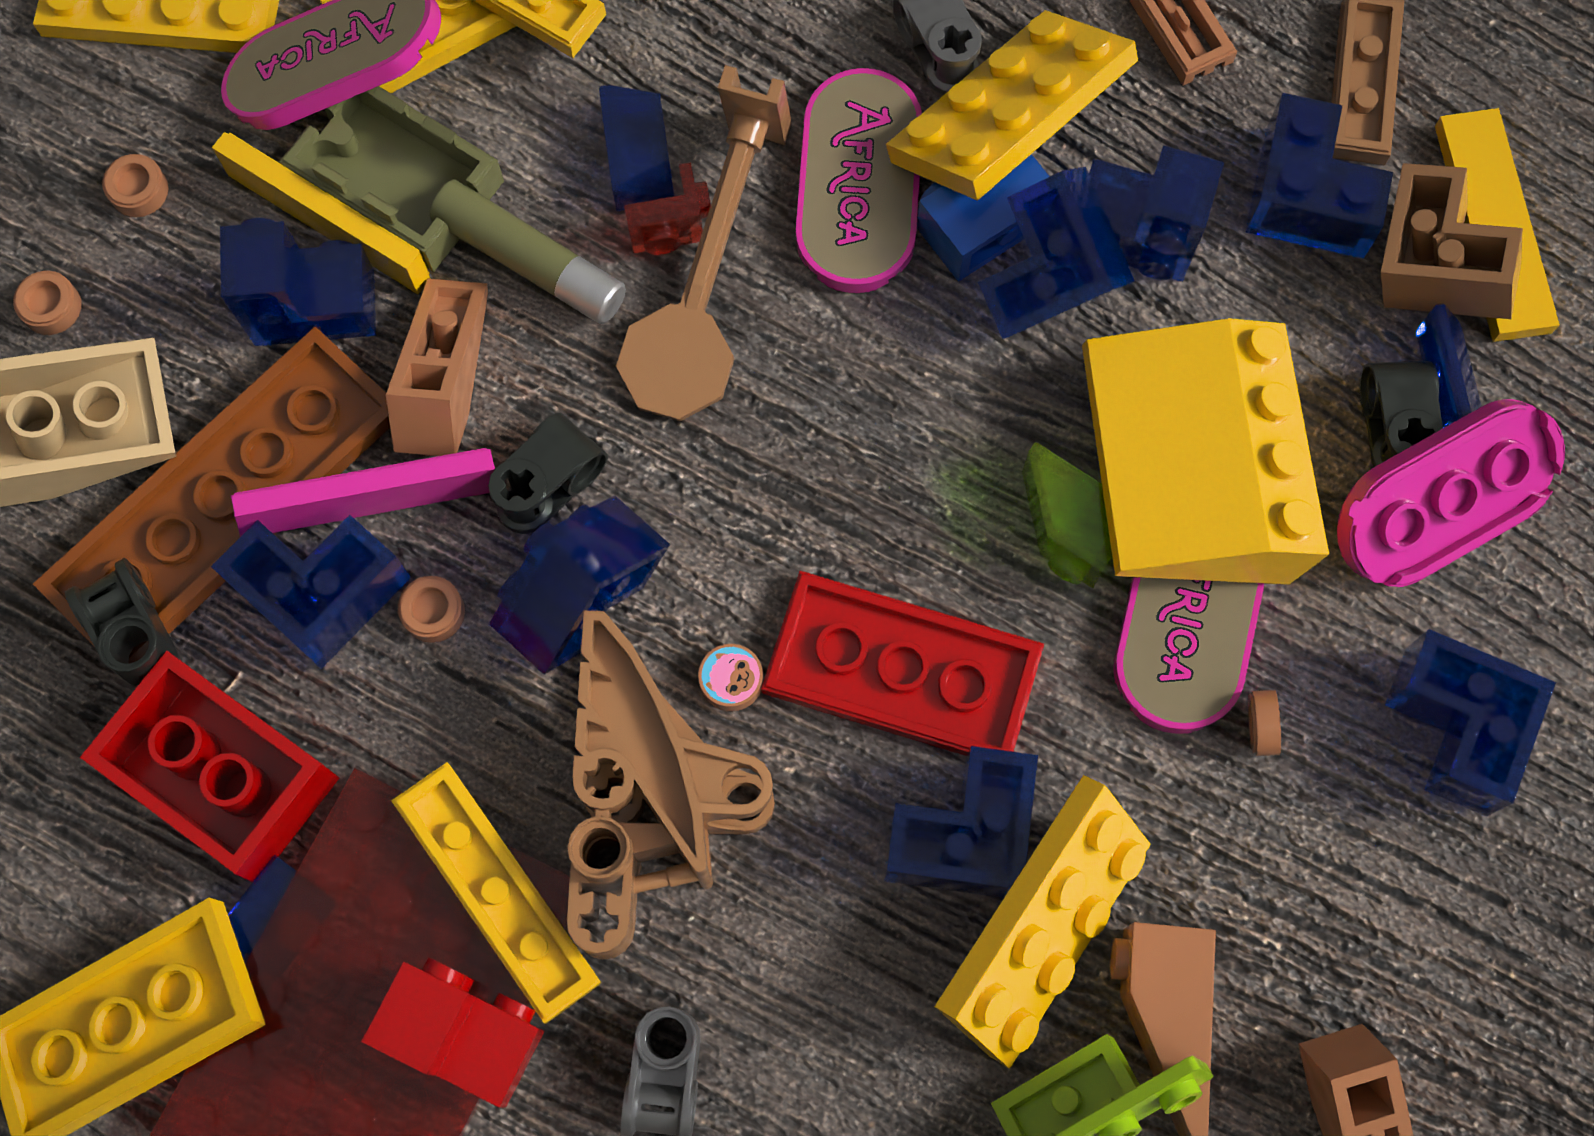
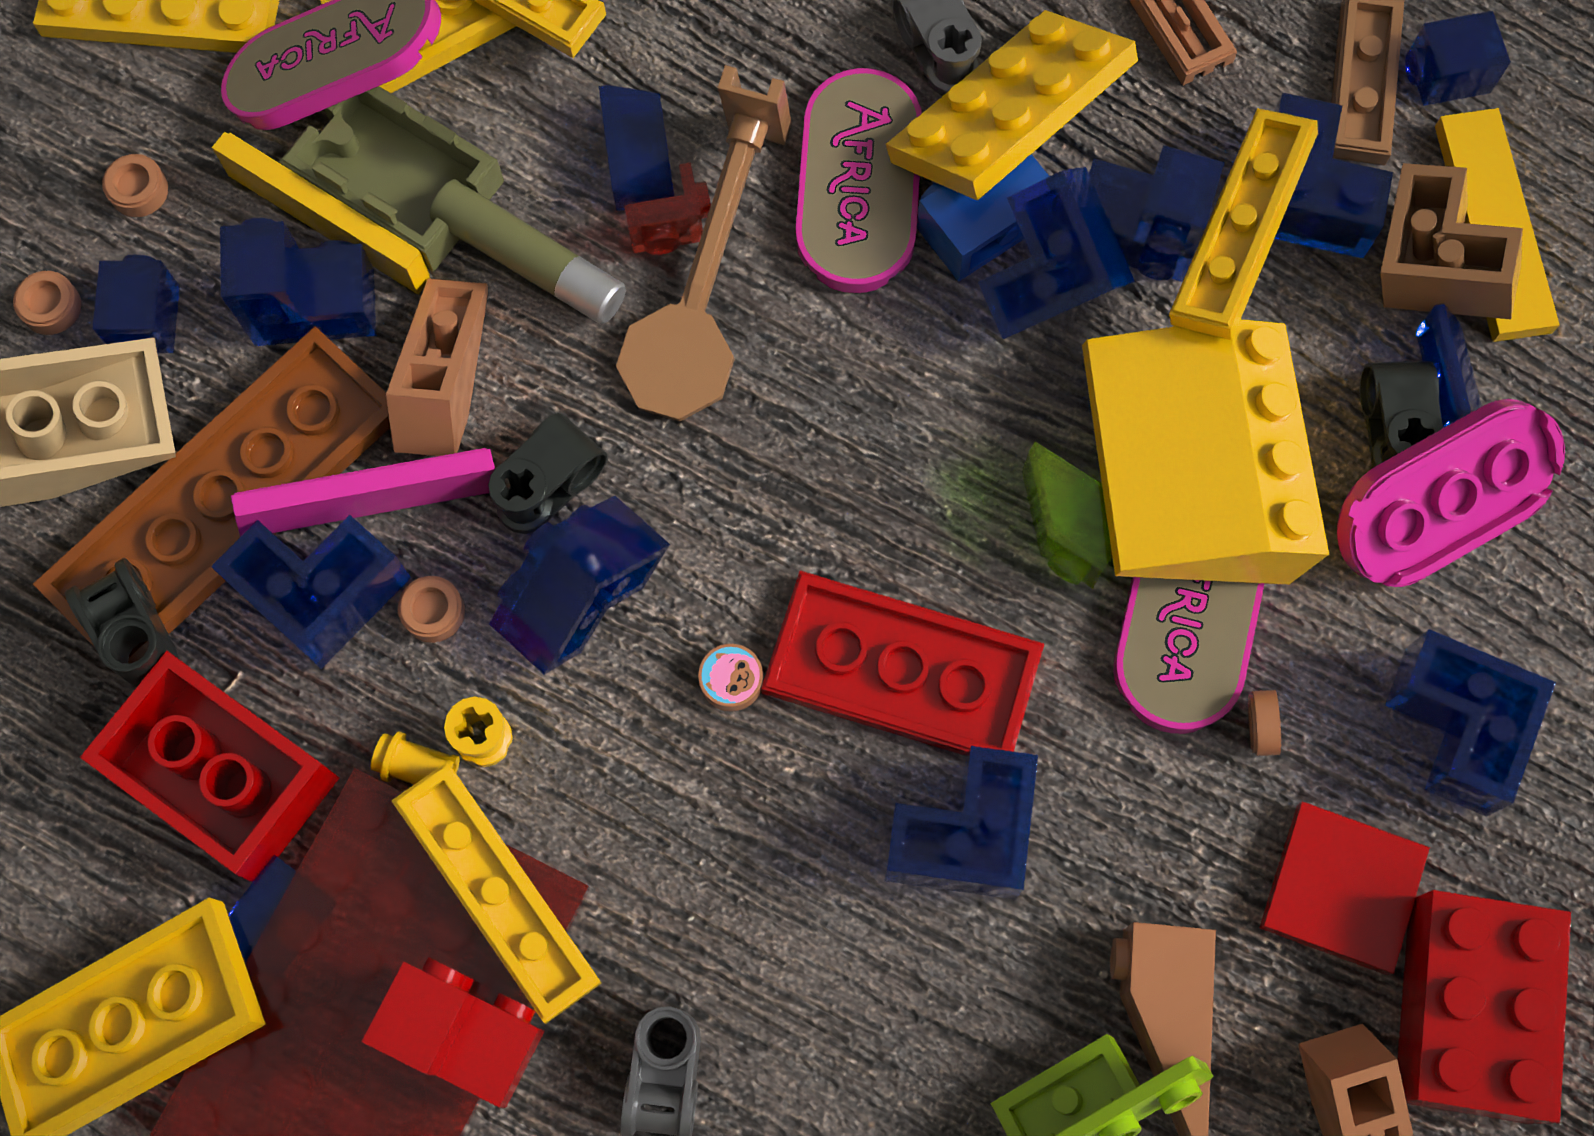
medium nougat piece [567,610,775,960] -> none
yellow plate [934,775,1151,1069] -> none
none -> clear blue brick [93,254,180,353]
none -> yellow pin [370,731,460,784]
none -> yellow bush [444,697,513,767]
none -> yellow tile [1169,108,1318,340]
none -> red tile [1259,801,1430,976]
none -> red brick [1397,890,1571,1124]
none -> clear blue brick [1405,11,1511,106]

